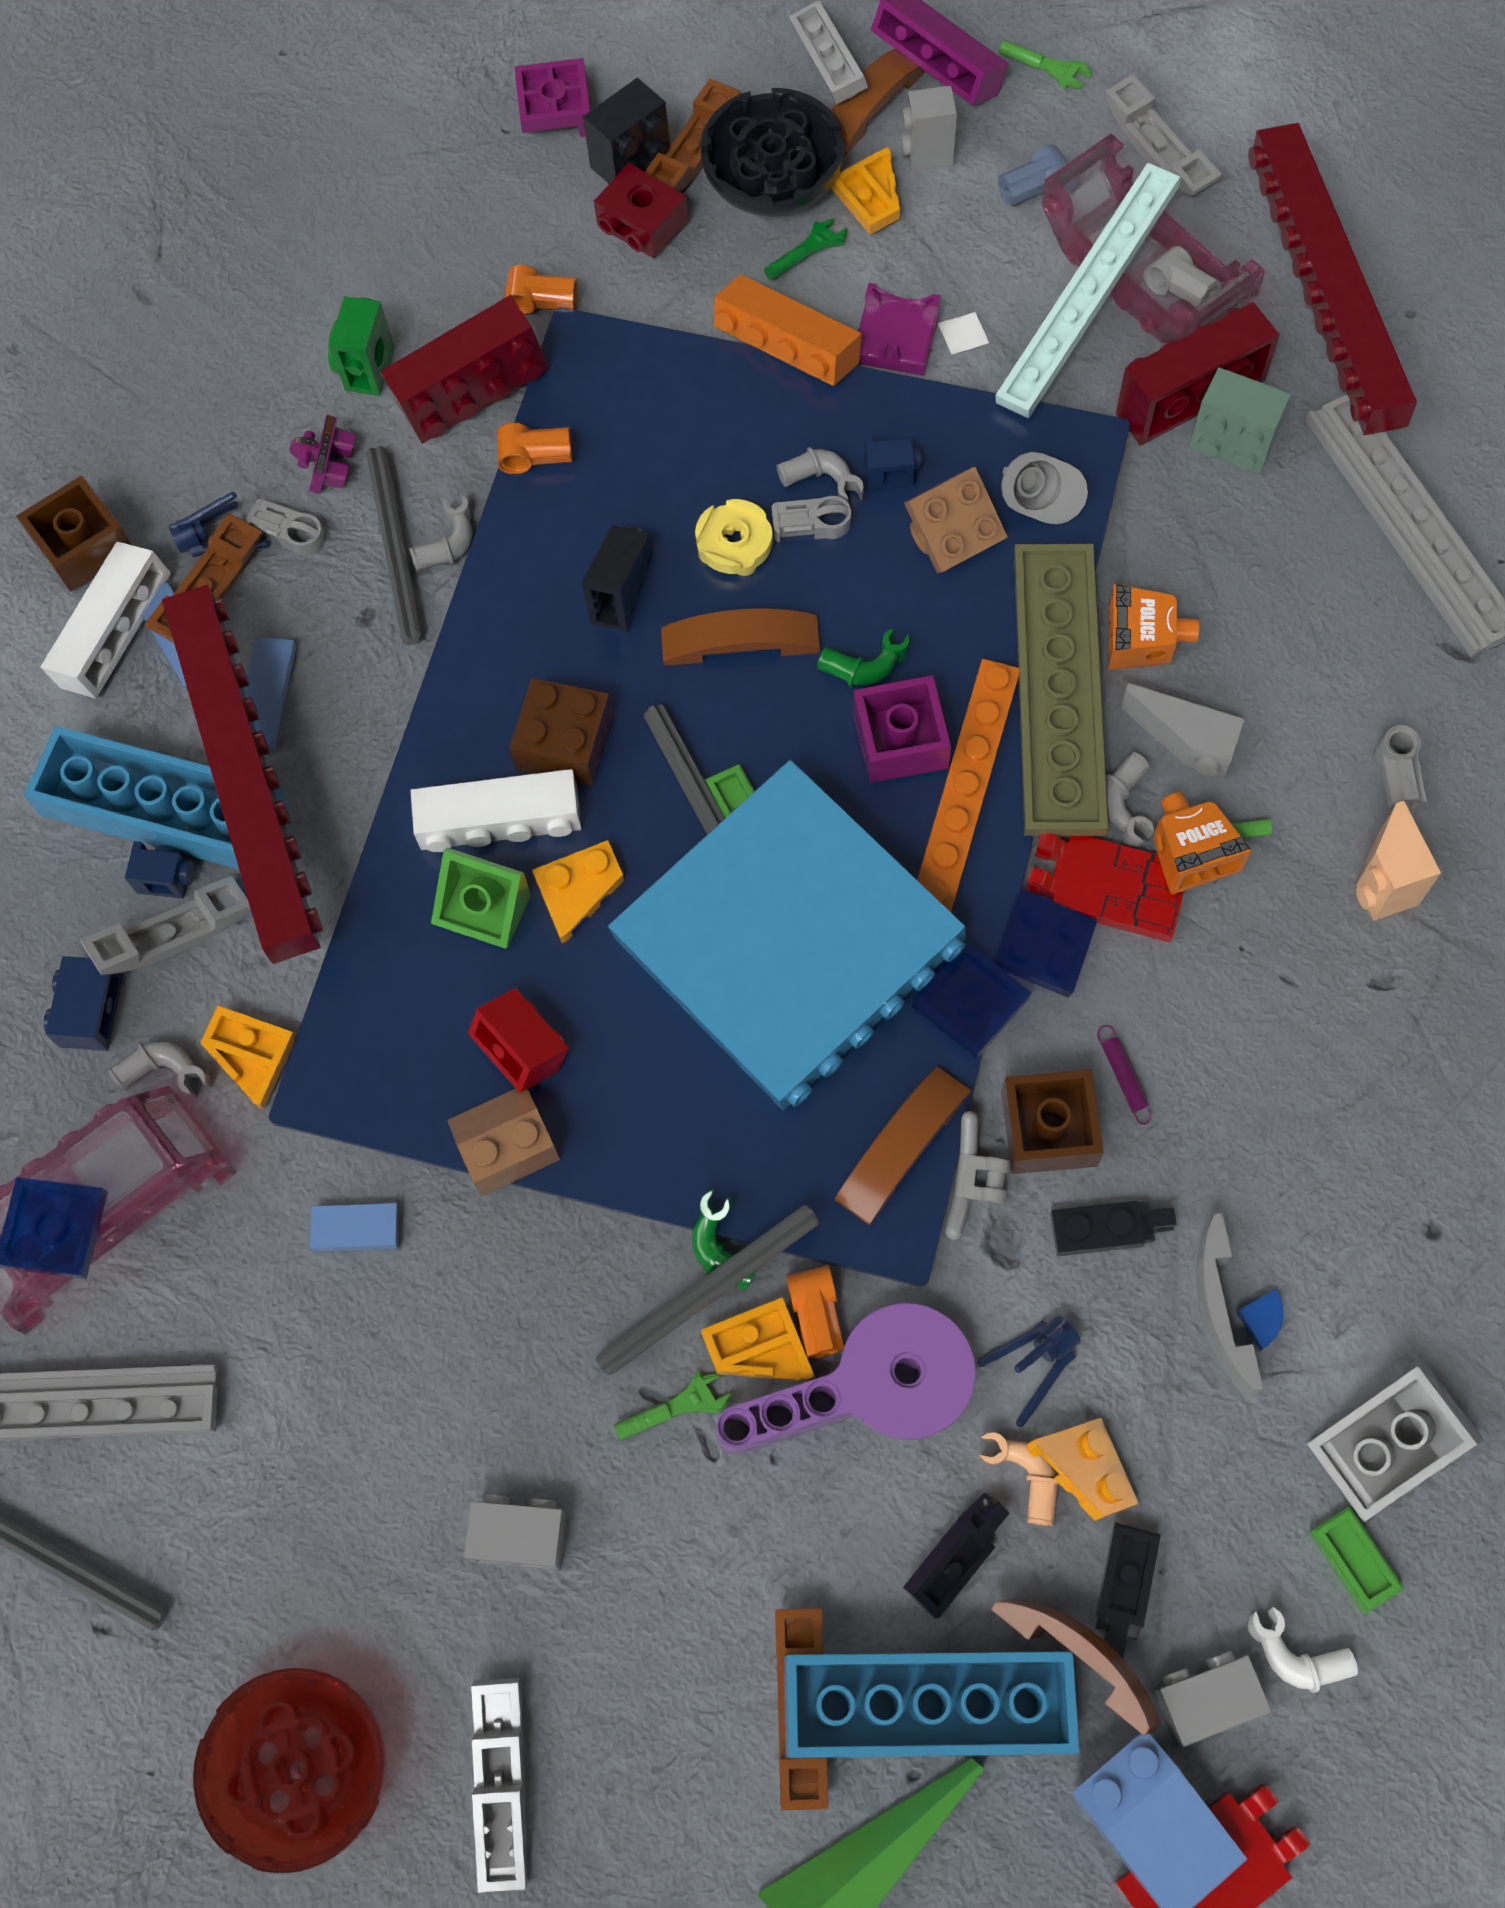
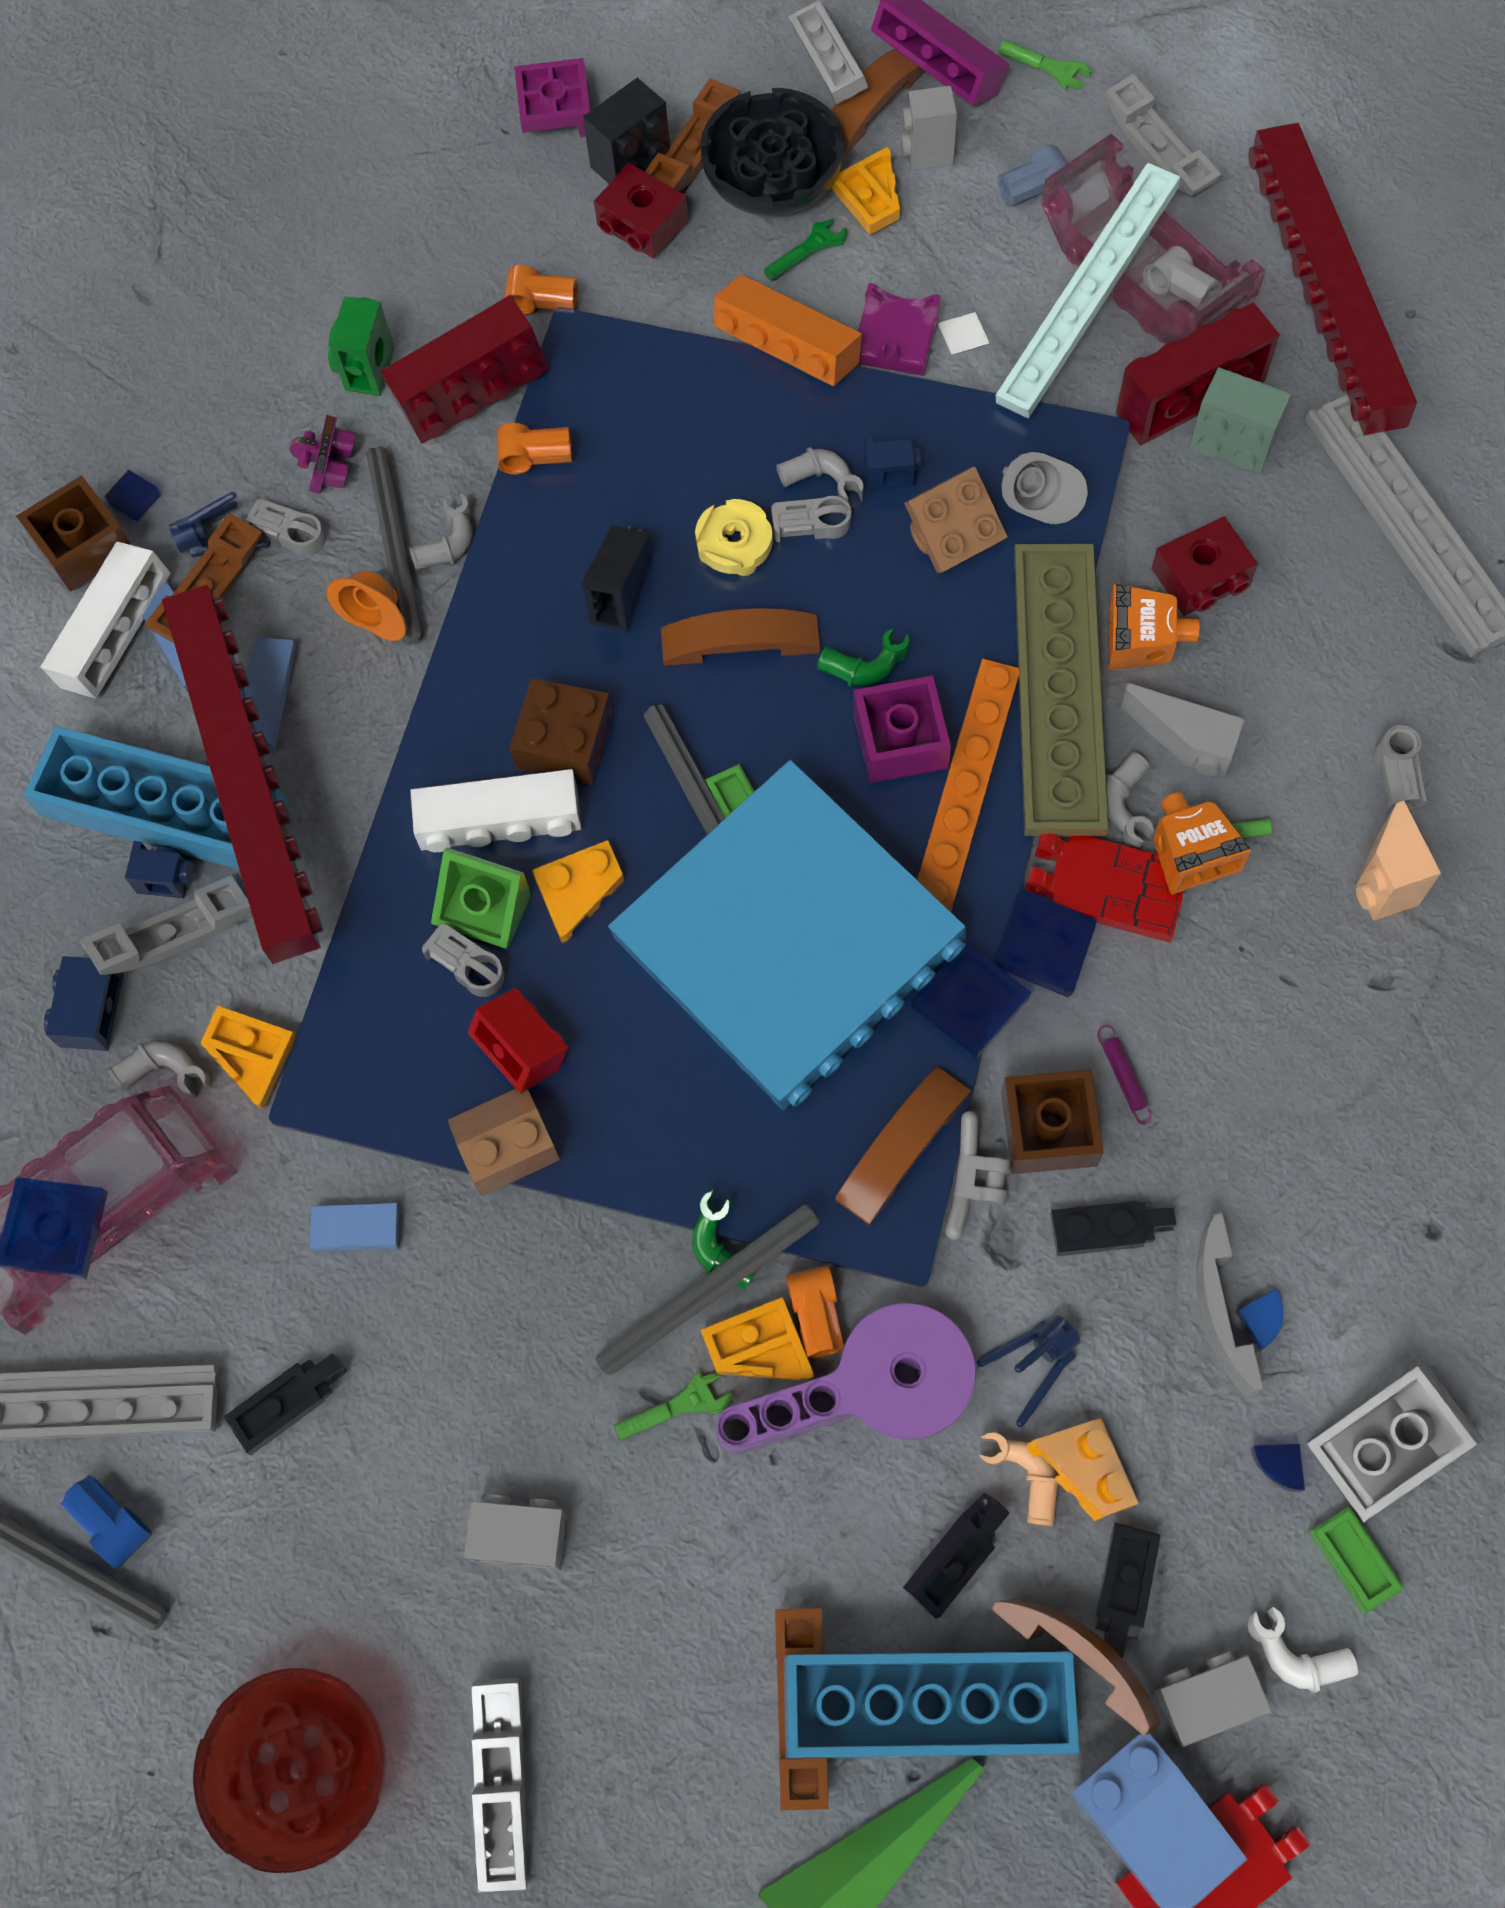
none -> blue piece [60,1475,153,1569]
none -> clear blue tile [105,469,161,522]
none -> black hinge [224,1353,348,1455]
none -> orange piece [326,570,406,641]
none -> light grey piece [422,924,505,997]
none -> dark red brick [1151,516,1258,616]
none -> clear blue tile [1251,1444,1305,1492]

